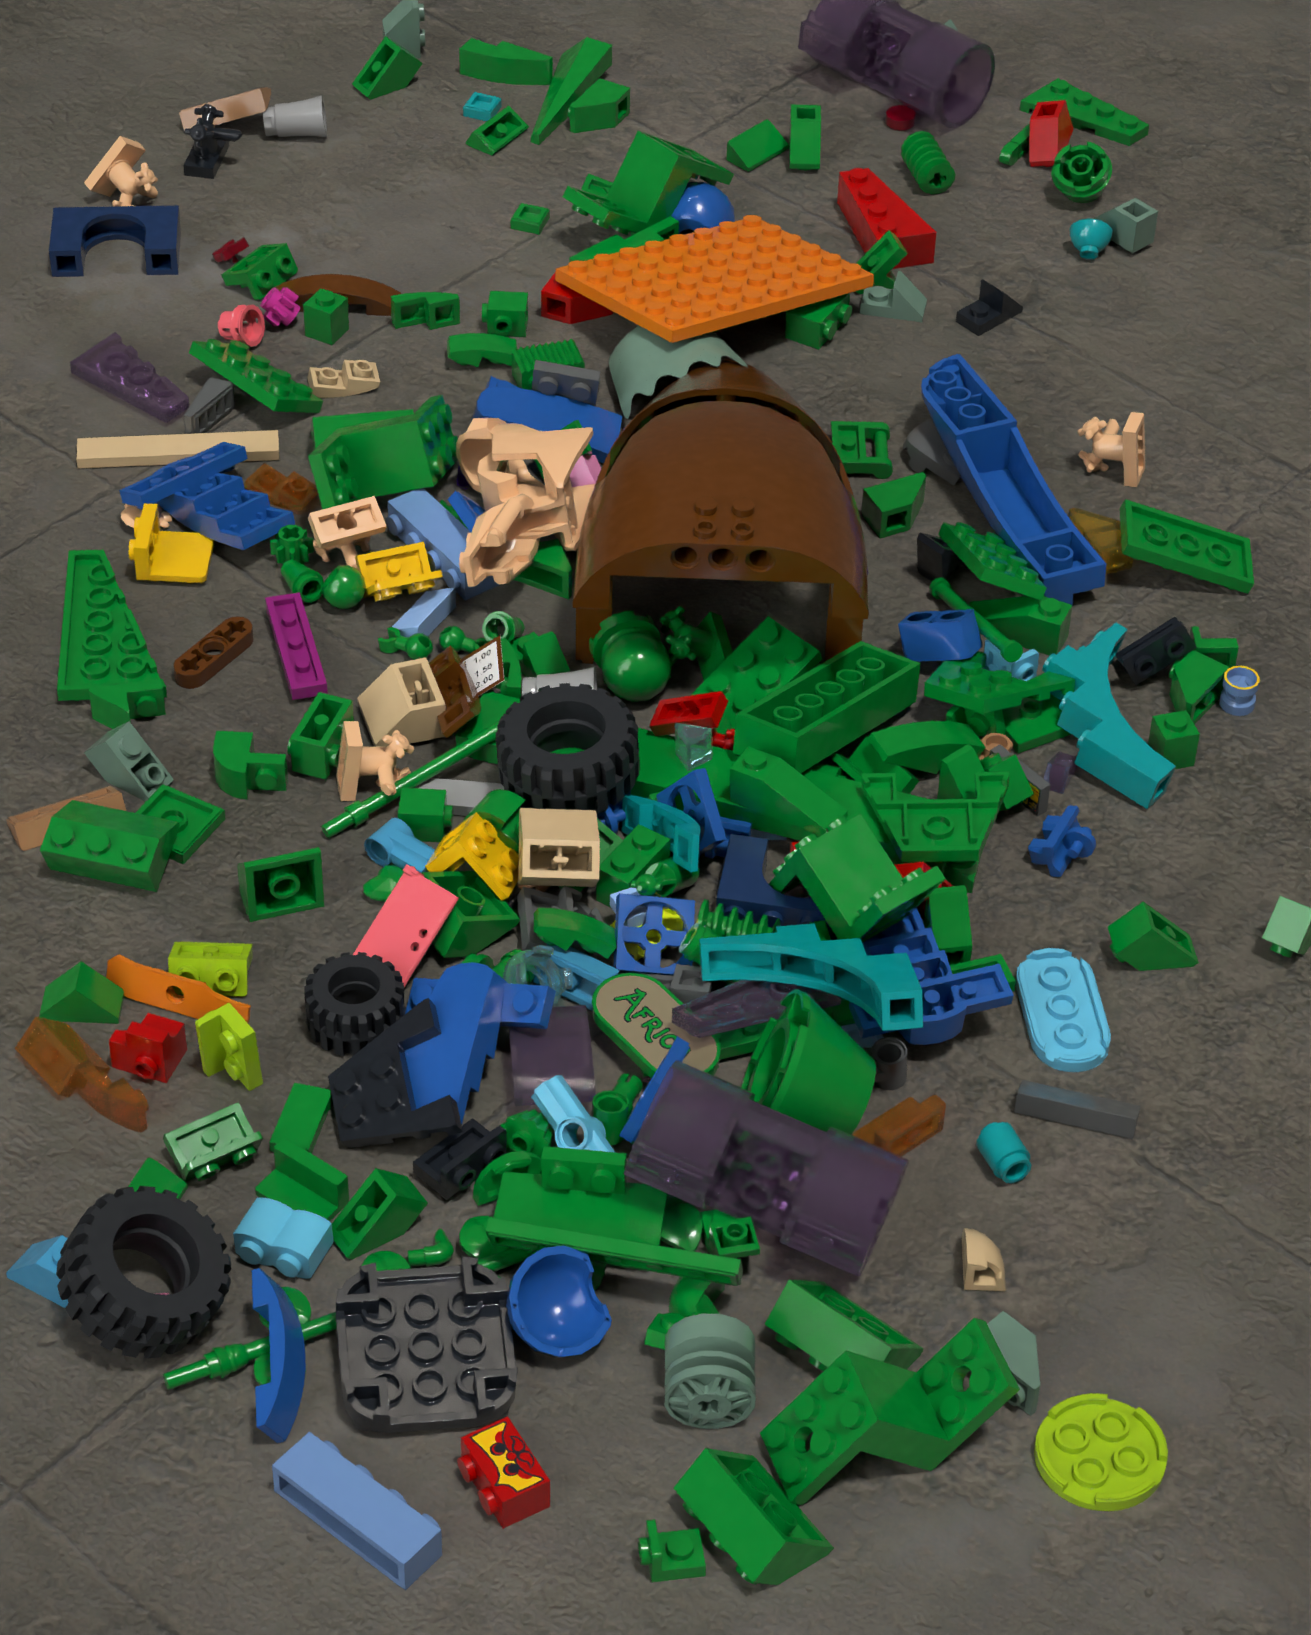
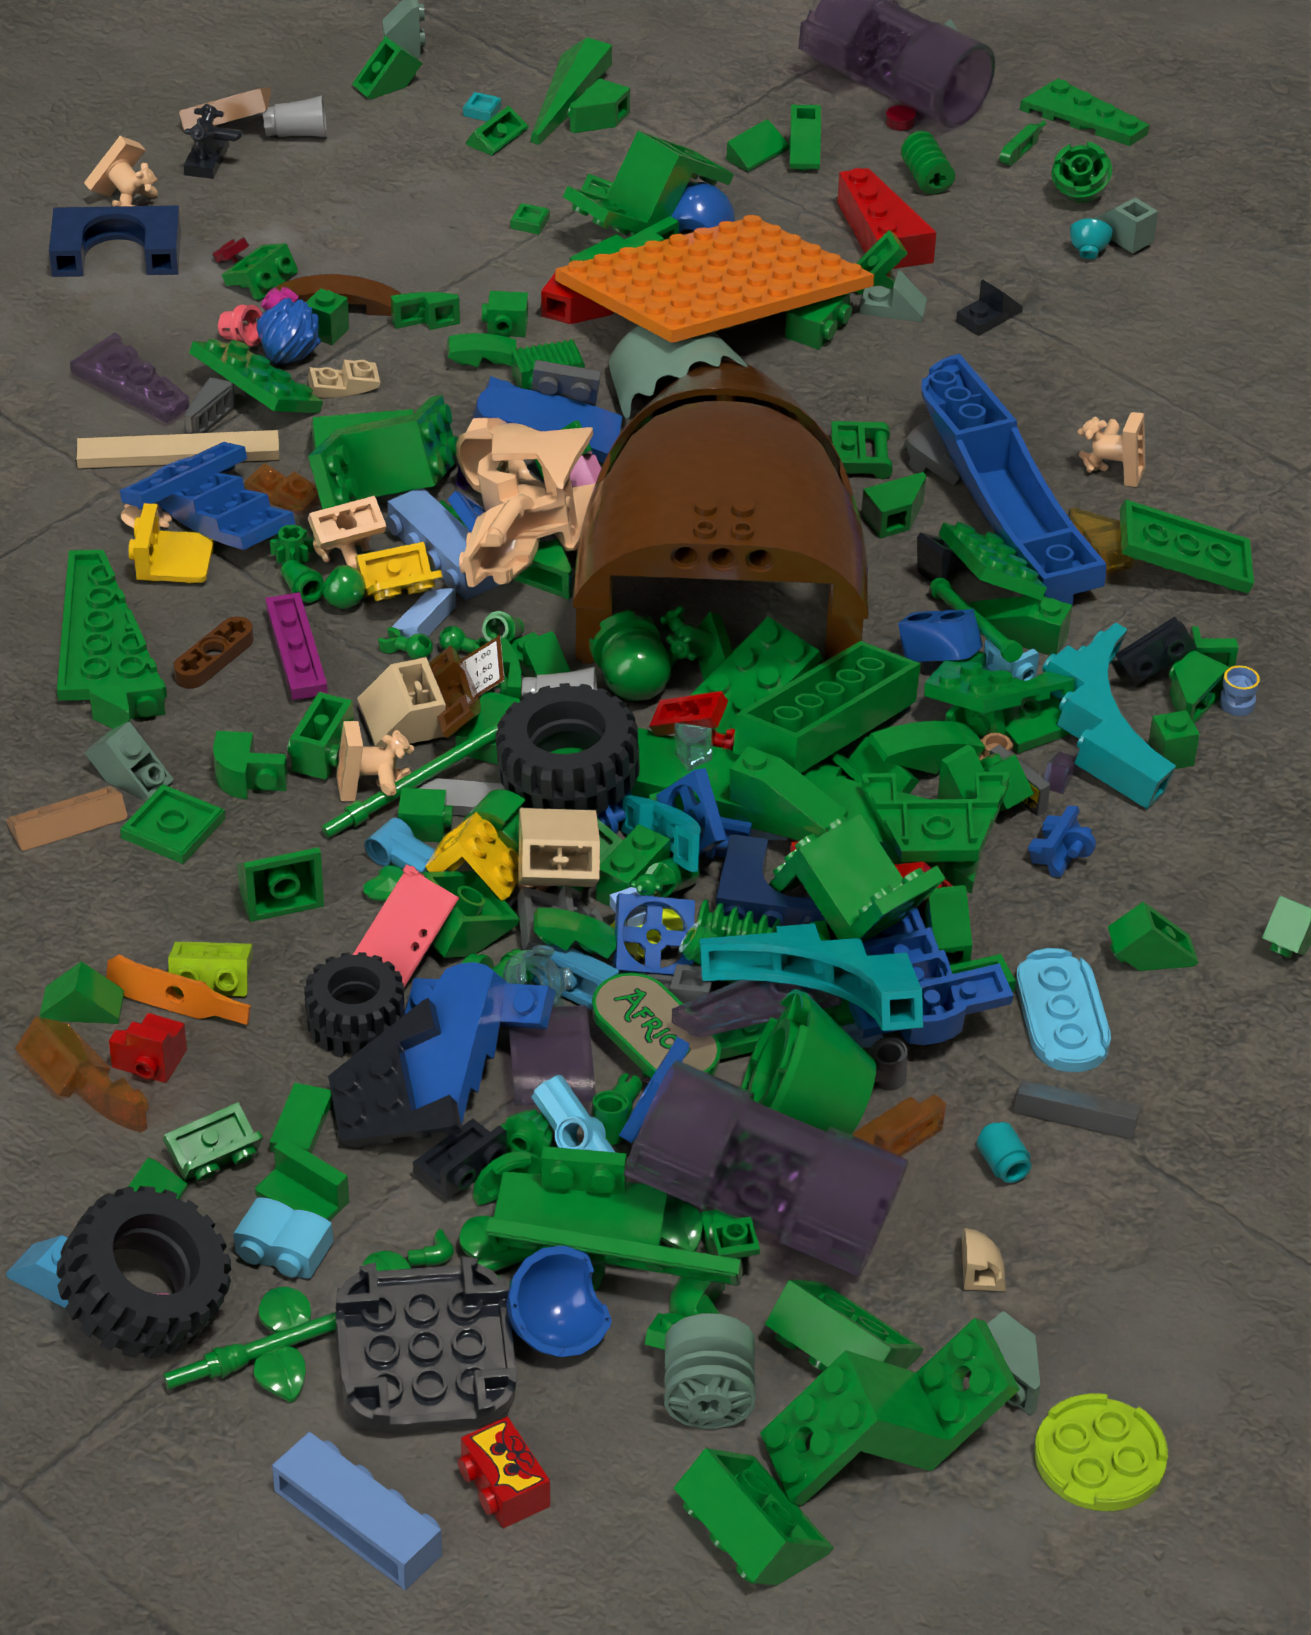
green slope [40,800,180,892] -> none
lime bracket [195,1003,263,1091] -> none
blue slope [252,1268,306,1443] -> none
green slope [332,1168,428,1260] -> none
green slope [459,38,553,85] -> none
green bracket [638,1519,706,1582] -> none
red slope [1029,100,1074,167] -> none
none -> blue hair [256,298,321,365]

